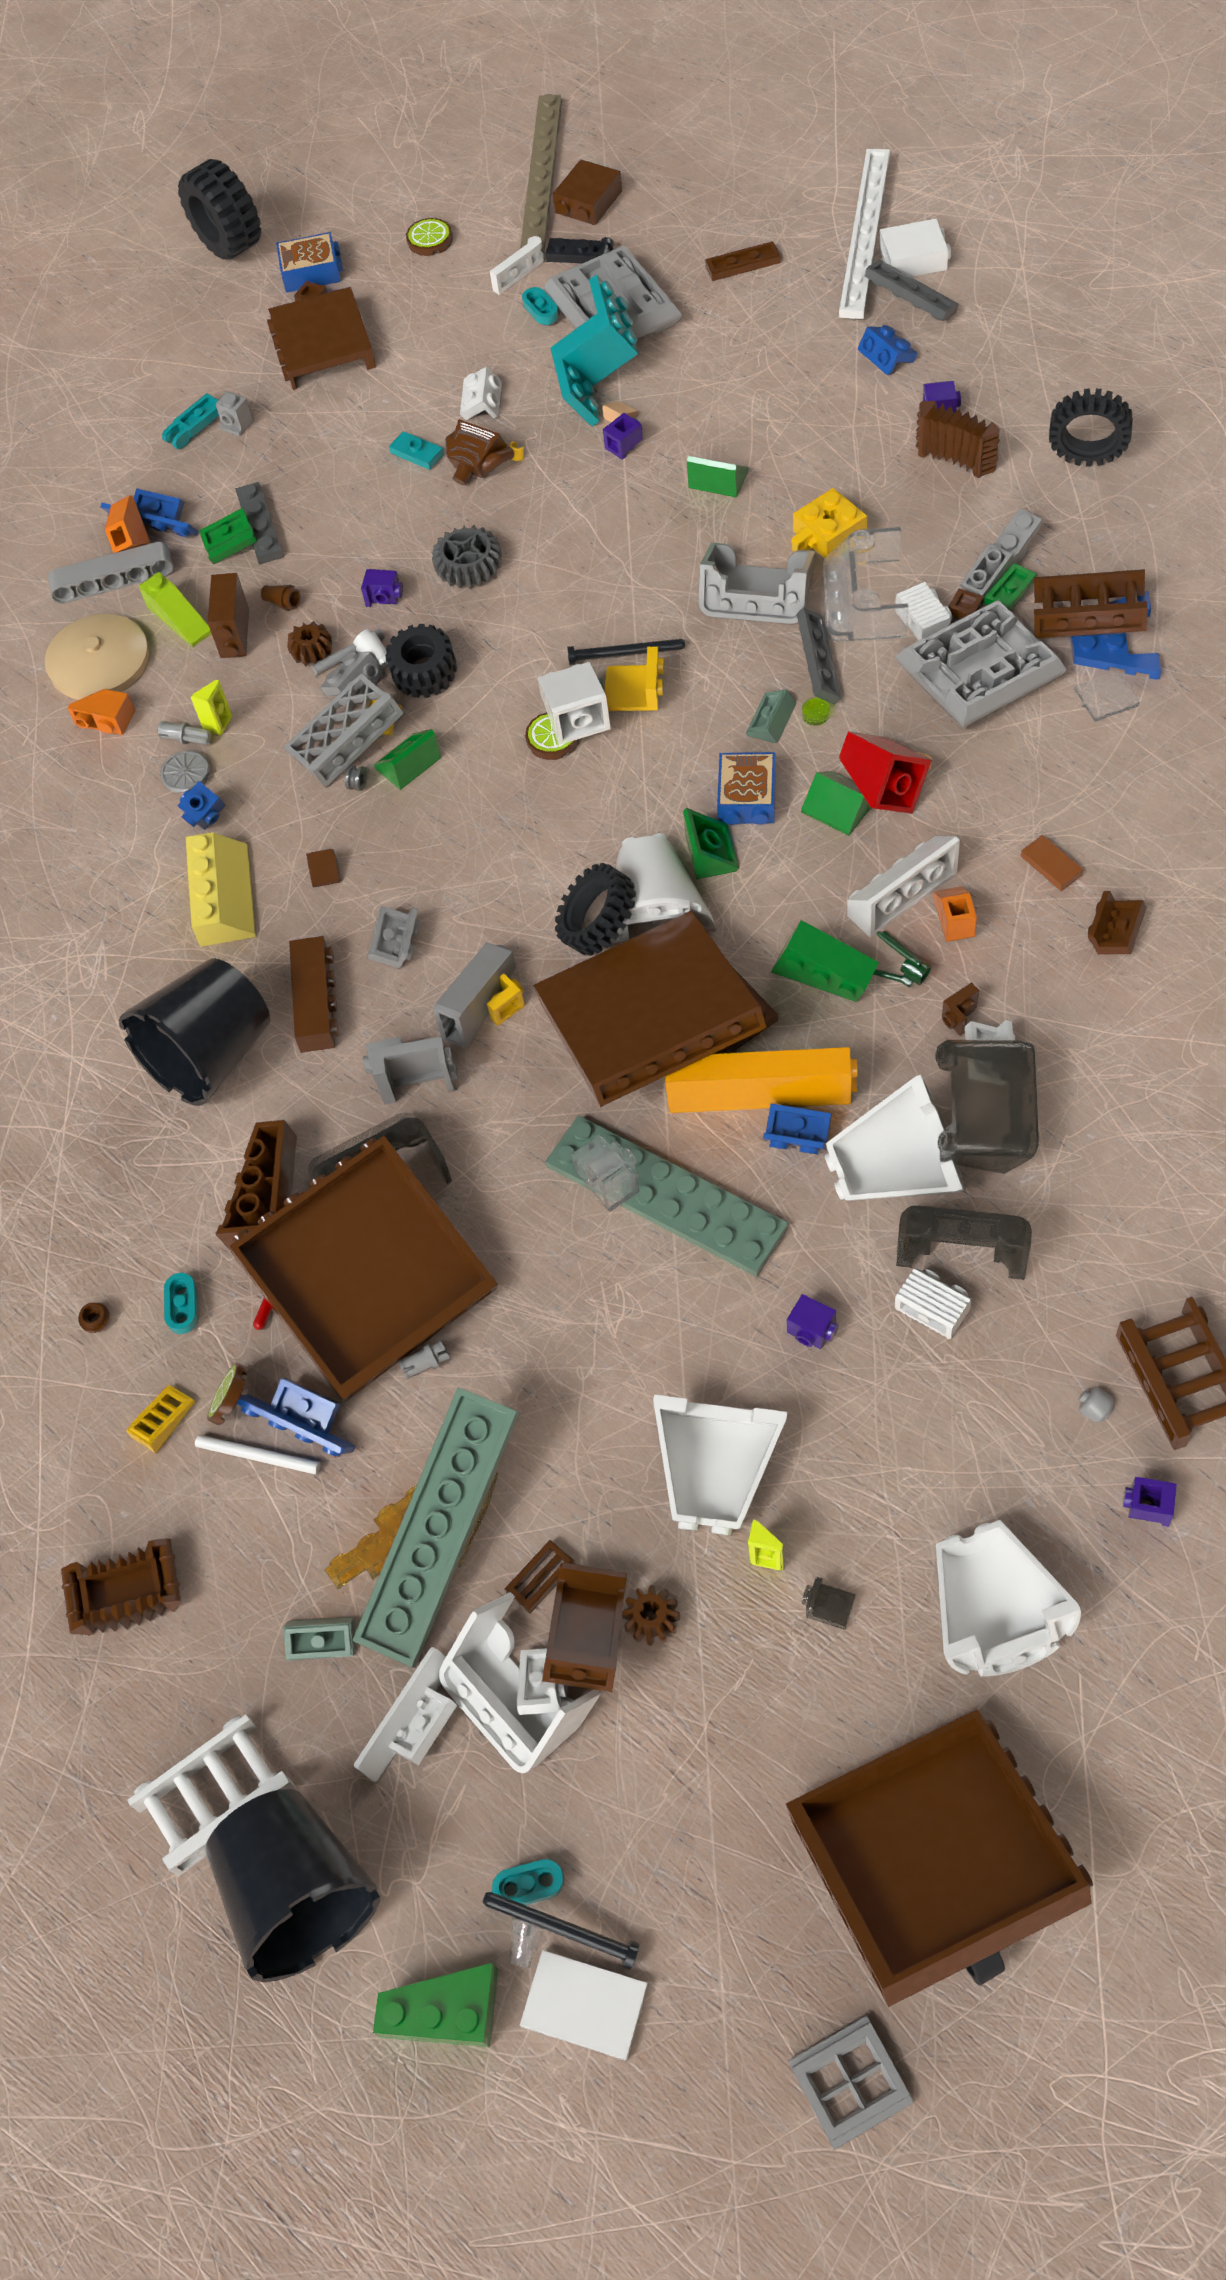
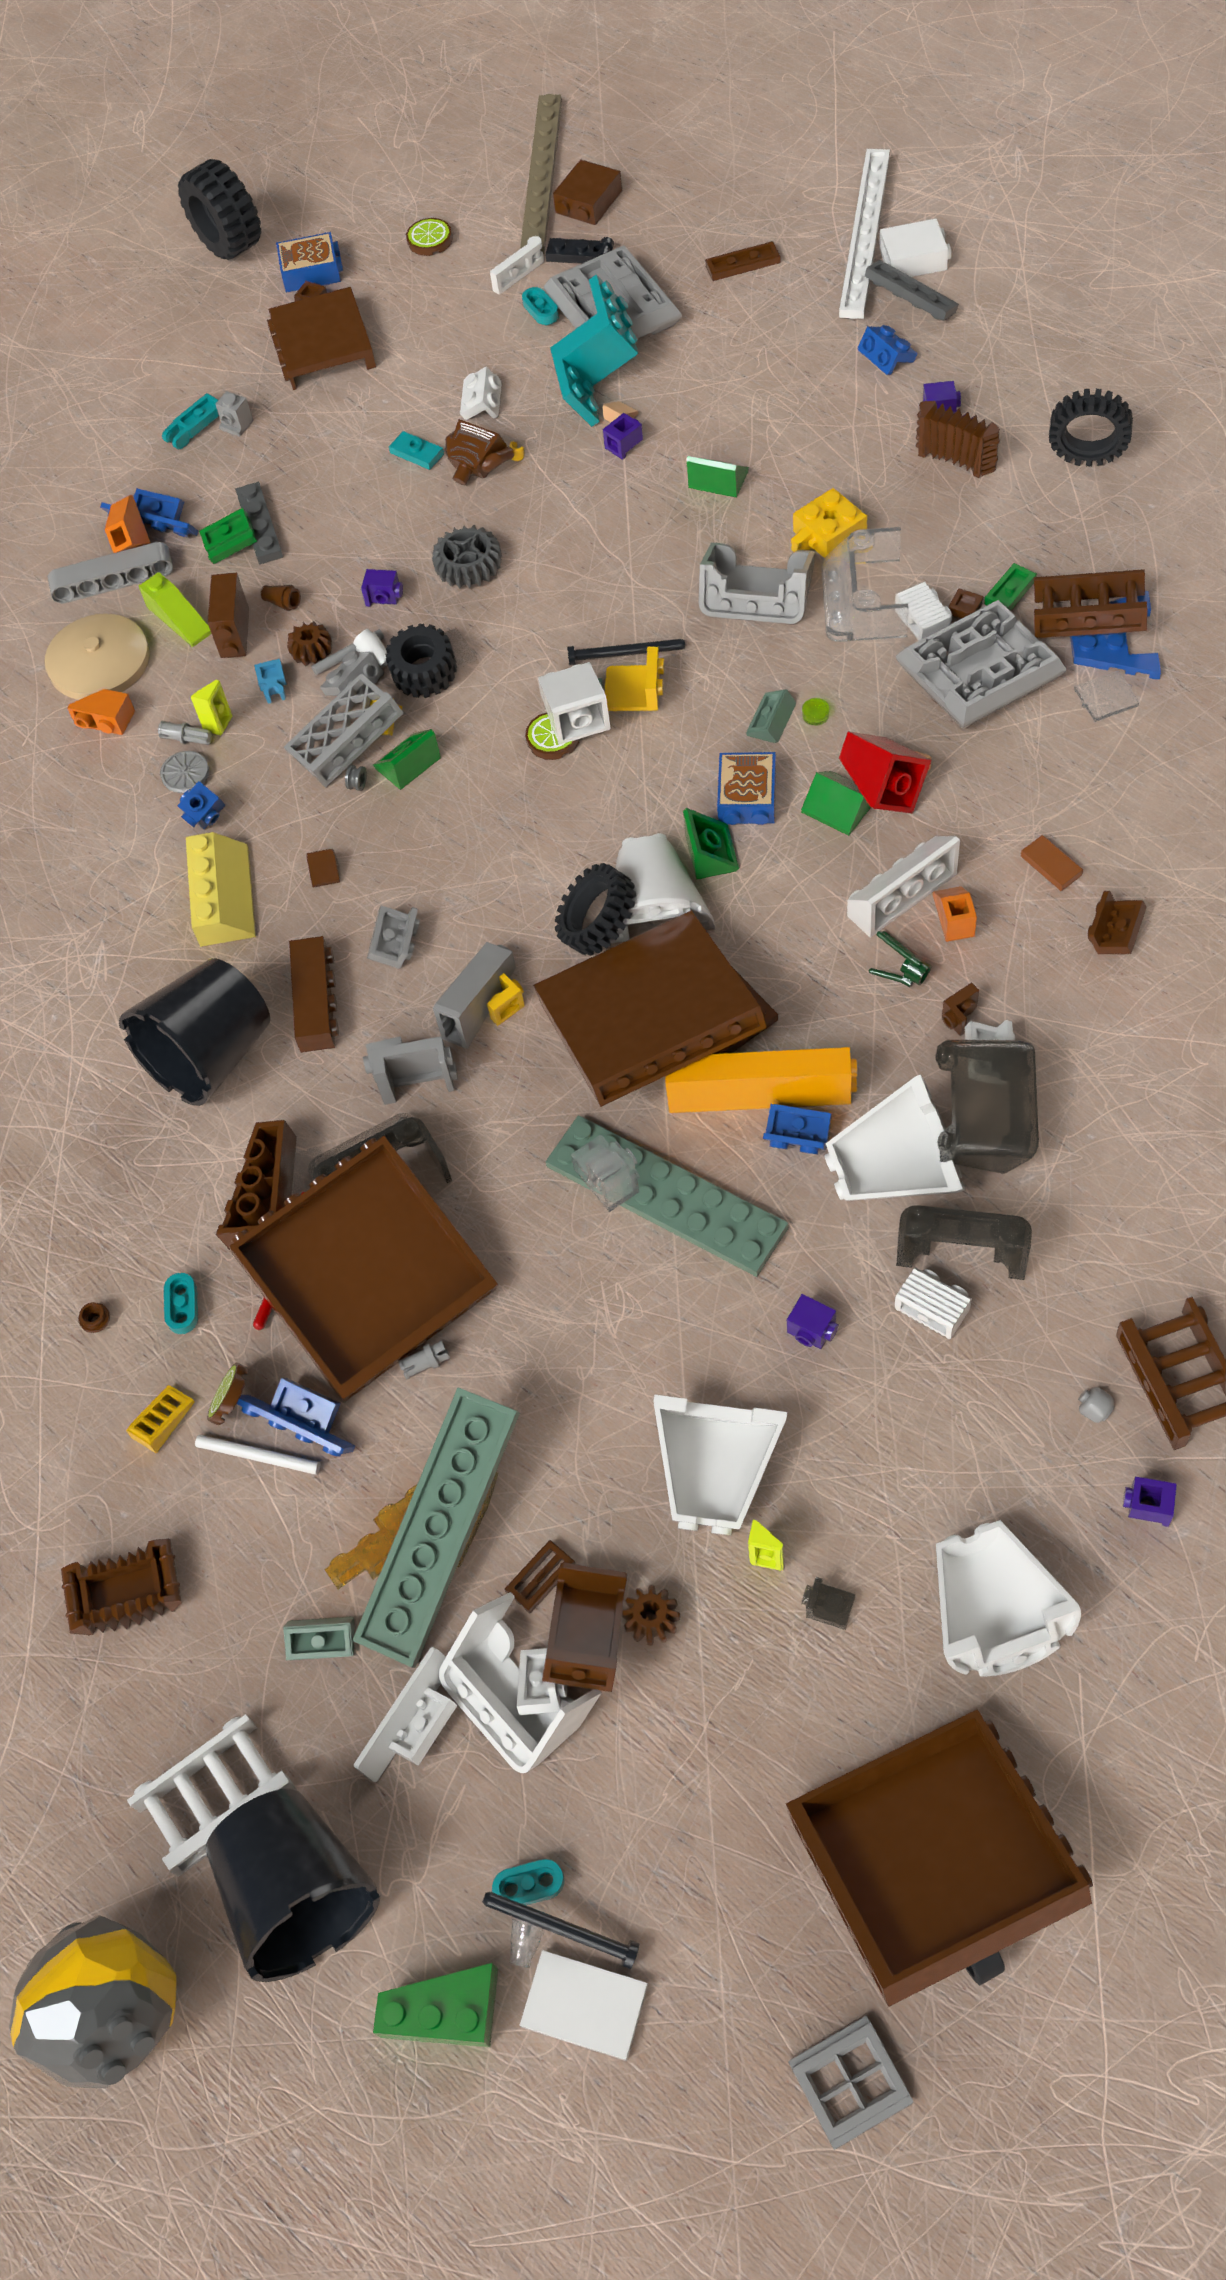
green wedge [771,920,879,1002] -> none
dark grey plate [796,607,842,705] -> none
light grey slope [960,509,1043,597] -> none
none -> dark grey rock [9,1915,177,2089]
none -> dark azure plate [254,658,287,704]

